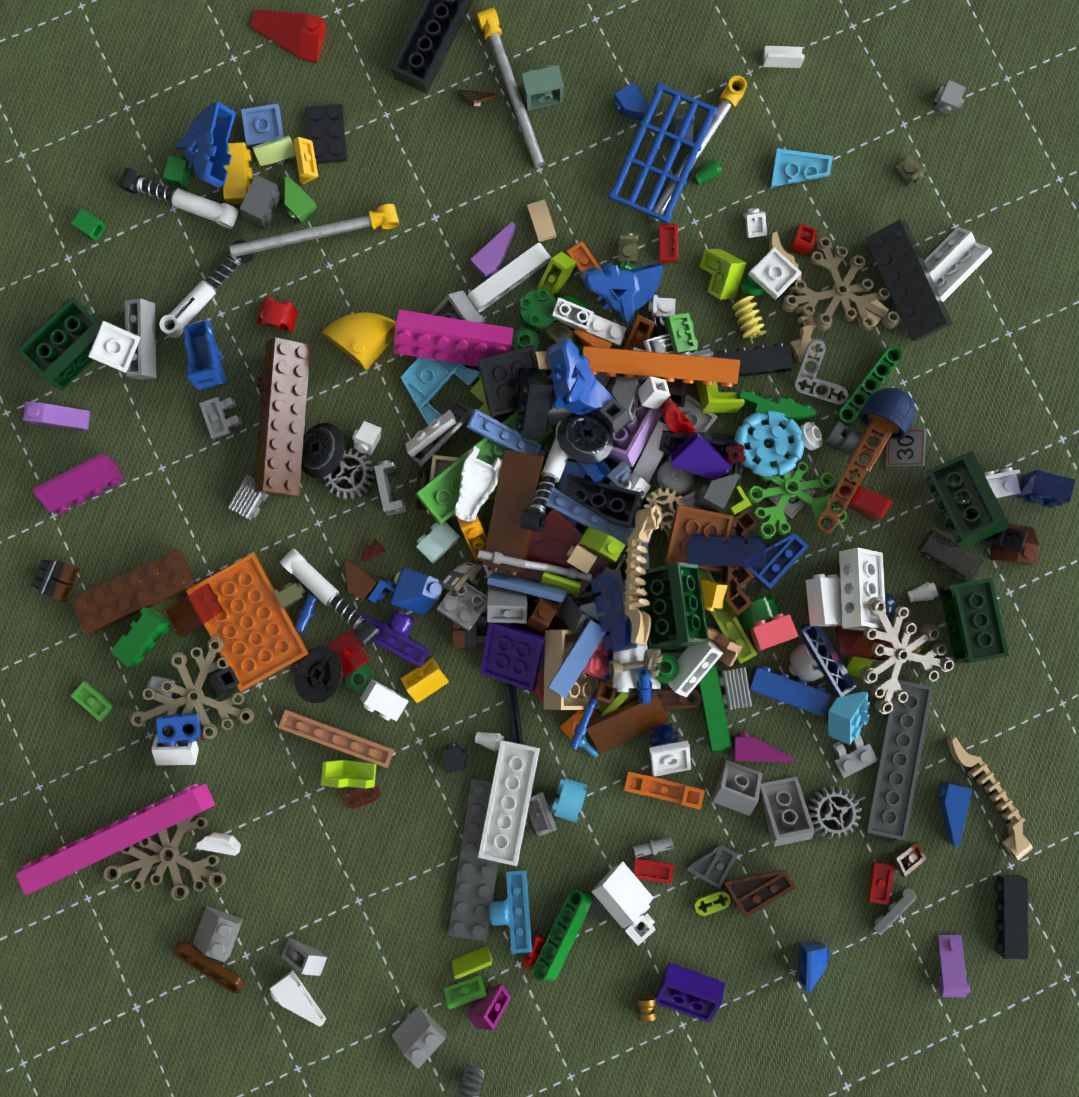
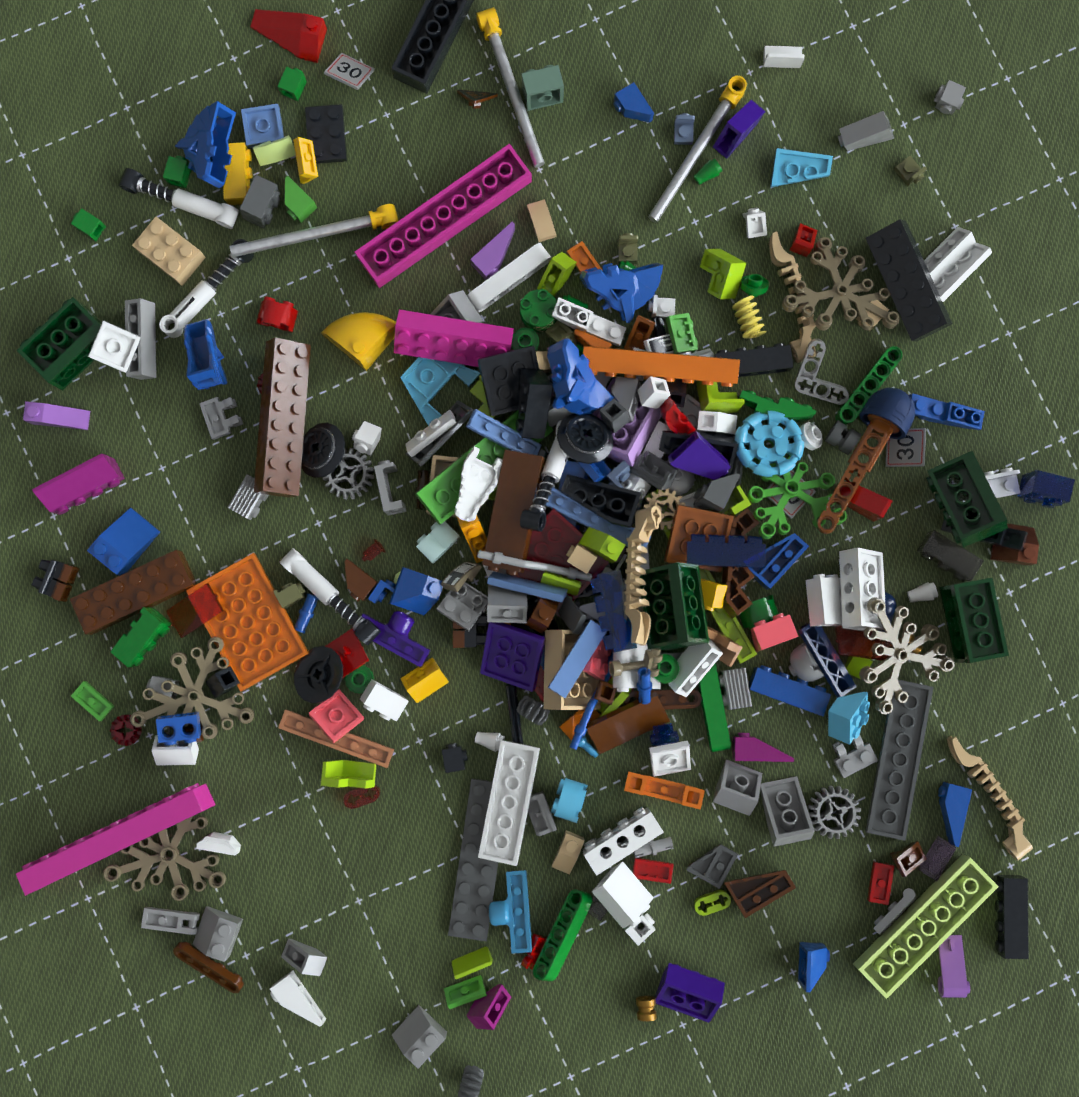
blue door [607,83,718,224] -> none
red plate [659,224,678,263] -> none
dark red plate [725,444,747,465] -> none
white tile [748,247,802,300] -> none
none -> blue slope [87,508,160,575]
none -> dark red gear [110,715,142,746]
none -> tan brick [132,217,206,286]
none -> light grey plate [141,907,200,935]
none -> green brick [277,66,307,101]
none -> coral plate [309,689,364,744]
none -> light grey piece [324,53,375,90]
none -> dark pink brick [355,144,532,288]
none -> dark grey gear [516,695,550,725]
none -> tan slope [551,830,585,874]
none -> white brick [582,807,664,876]
none -> dark grey hinge [631,451,678,490]
none -> white slope [697,411,737,435]
none -> dark purple slope [713,100,765,159]
none -> light grey slope [838,111,894,151]
none -> yellowish green brick [853,854,999,999]
none -> blue slope [909,394,985,430]
none -> clear purple plate [918,836,956,881]

